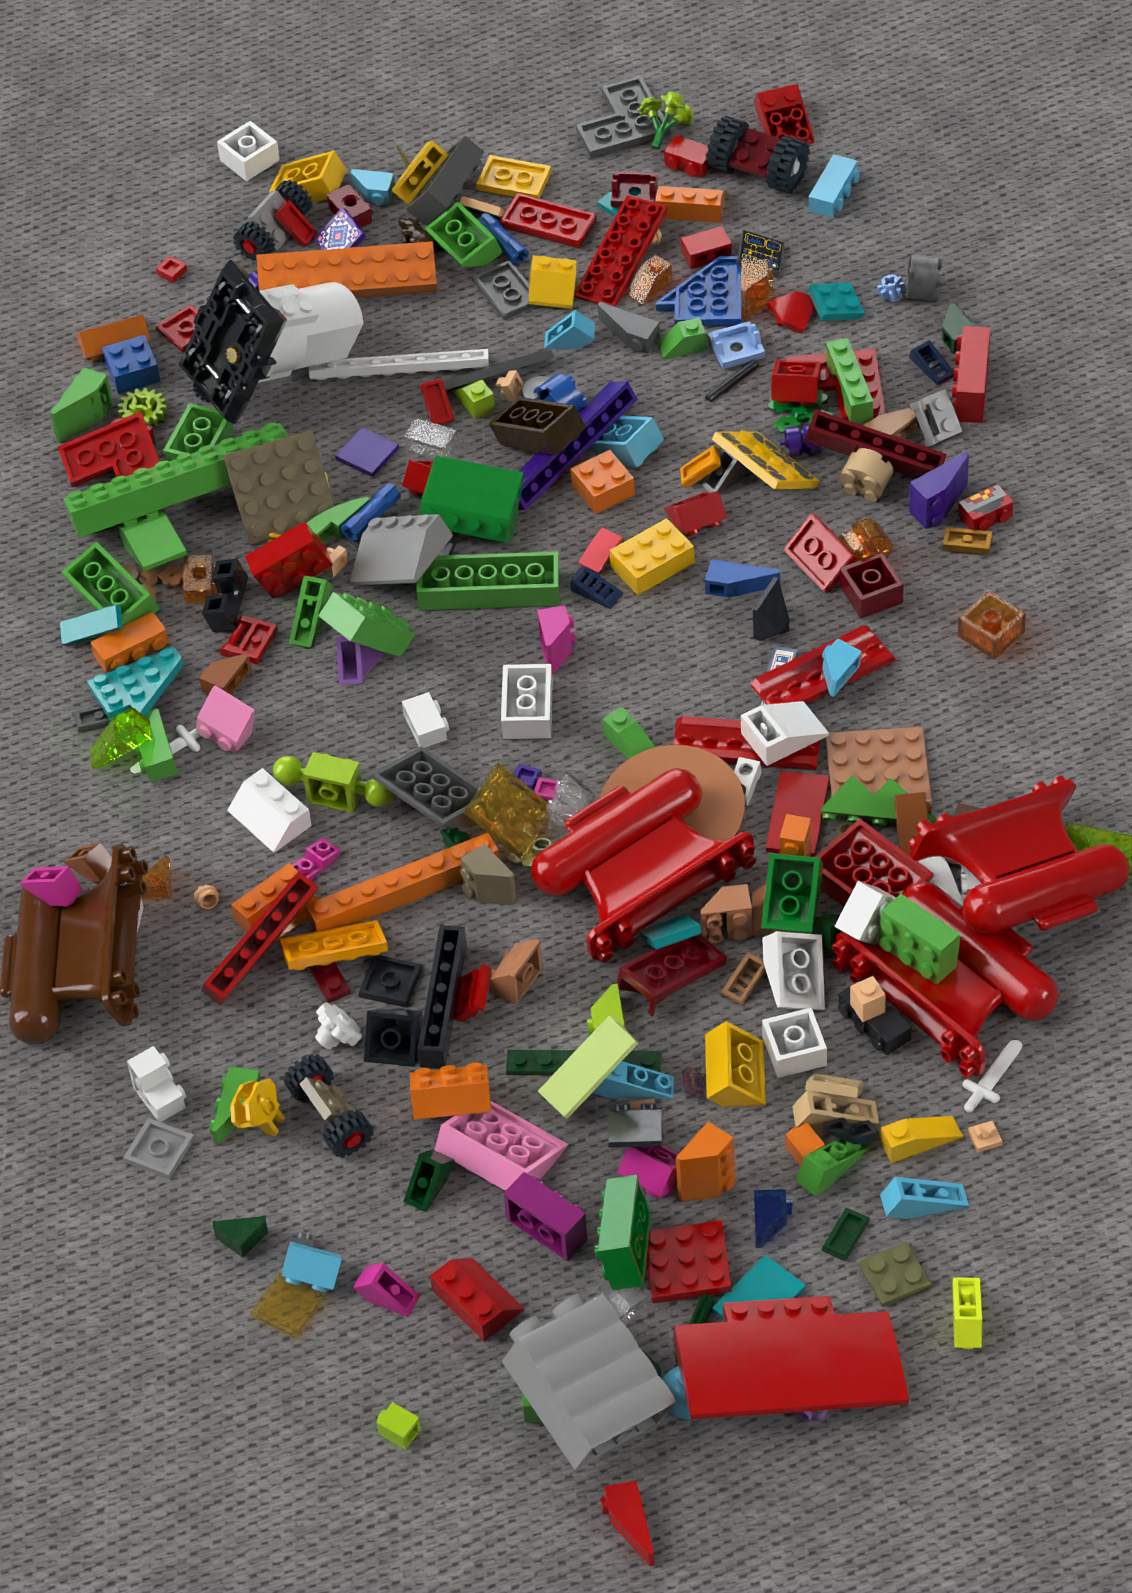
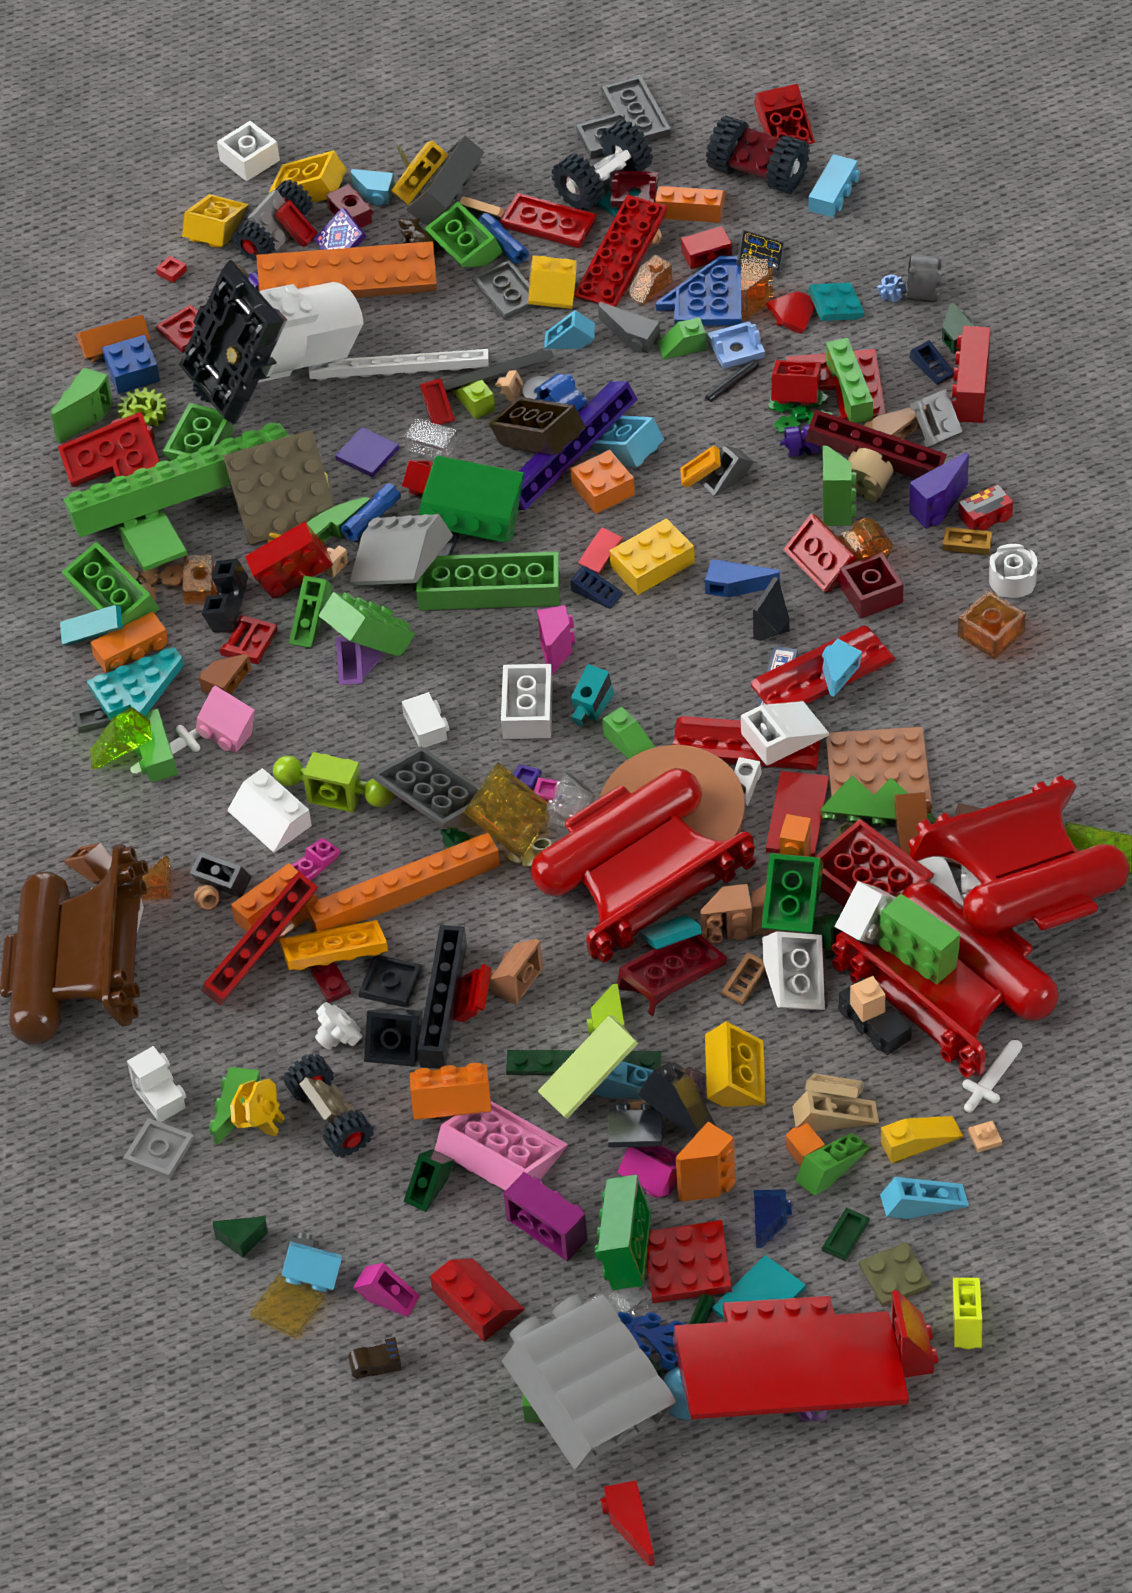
dark pink slope [20,866,83,907] -> none
lime brick [376,1402,421,1450] -> none
dark tan slope [460,843,517,905] -> none
yellow plate [476,155,551,199] -> none
lime plant [638,91,694,150] -> none
red slope [663,492,727,536] -> none
red brick [664,135,710,178] -> none
yellow plate [712,430,820,489] -> none
white brick [762,1008,827,1078] -> none
black slope [823,1118,880,1144] -> none
none -> yellow slope [182,194,249,248]
none -> black brick [190,851,252,898]
none -> dark brown leg [348,1337,402,1379]
none -> black plate [551,120,653,211]
none -> teal torso [571,664,614,726]
none -> blue plant [617,1312,685,1370]
none -> black slope [637,1062,717,1138]
none -> bright green slope [823,446,856,526]
none -> red slope [891,1290,938,1378]
none -> white brick [989,544,1037,598]

